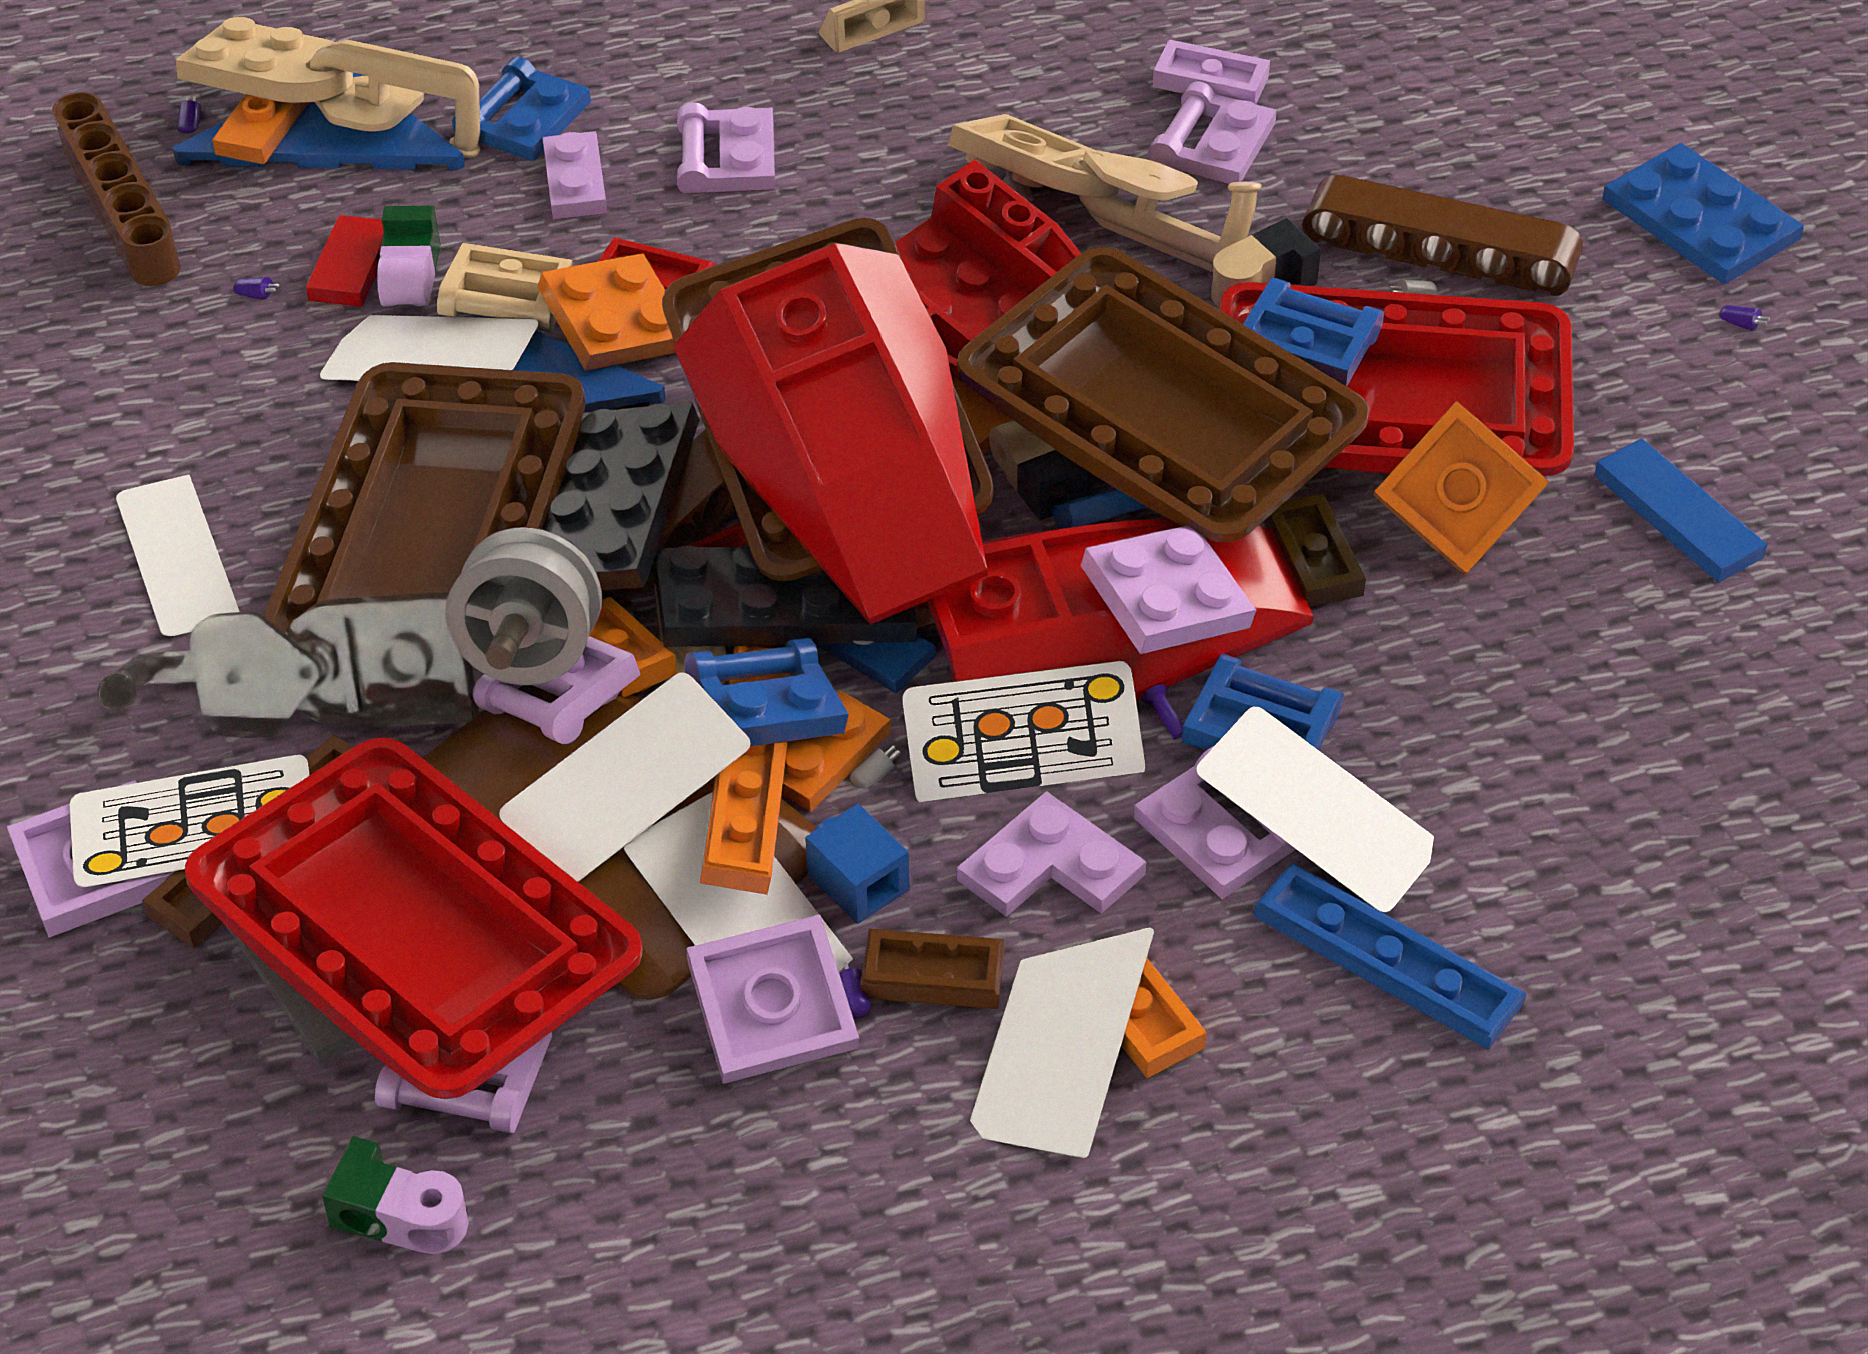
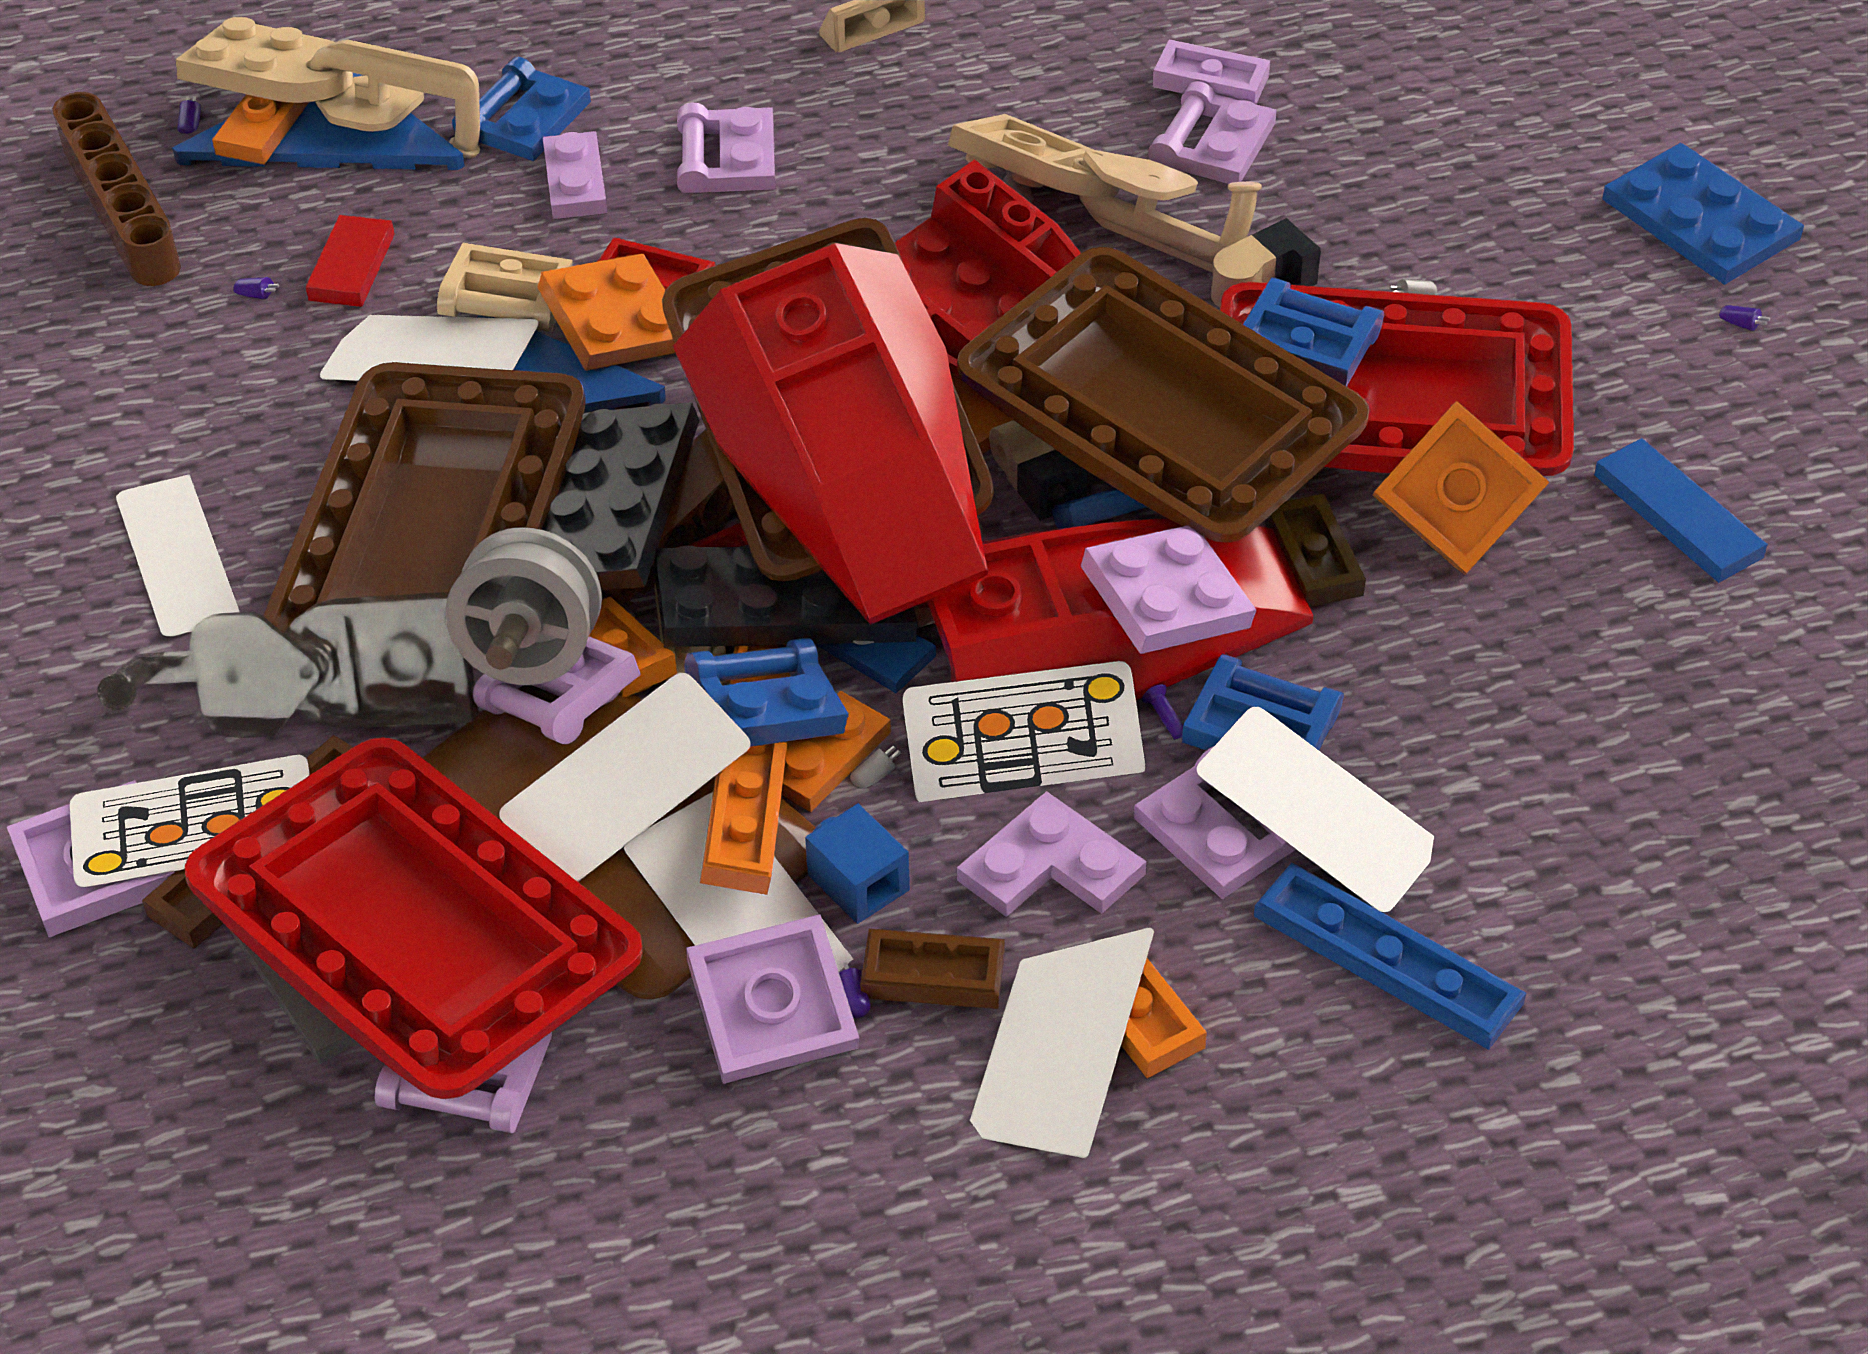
leg [322,1136,468,1254] -> none
leg [377,205,441,307] -> none
reddish brown beam [1302,175,1583,296] -> none

